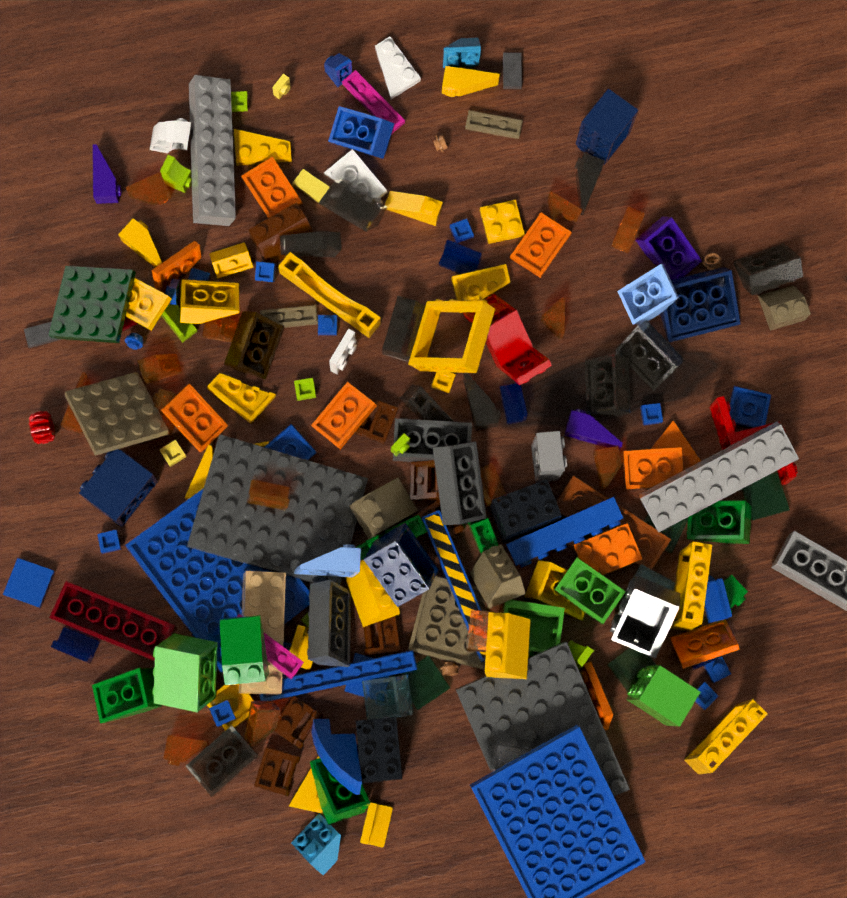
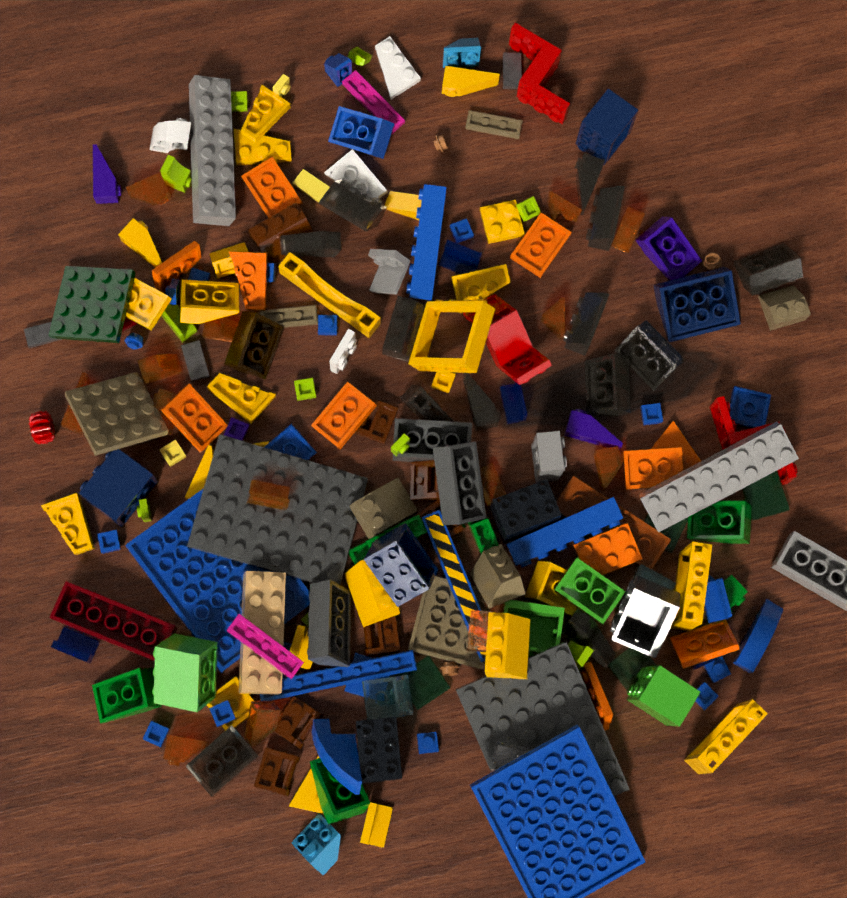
blue tile [3,558,55,608] -> none
green slope [220,615,269,685] -> none
light blue slope [294,544,361,577] -> none
light blue slope [617,264,679,325] -> none
none -> yellow wing [41,493,95,555]
none -> lime plate [137,499,152,522]
none -> blue plate [143,721,170,748]
none -> flat silver tile [181,341,210,382]
none -> dark purple plate [224,417,250,441]
none -> orange wing [229,251,268,310]
none -> yellow wing [241,85,291,143]
none -> lime plate [347,47,372,66]
none -> light grey bracket [368,249,410,295]
none -> blue brick [406,184,447,301]
none -> blue plate [417,732,439,754]
none -> red bracket [509,23,570,124]
none -> lime plate [516,196,541,222]
none -> clear smoke slope [561,608,616,668]
none -> clear smoke slope [563,292,610,356]
none -> clear smoke slope [585,186,625,251]
none -> blue slope [733,599,783,673]

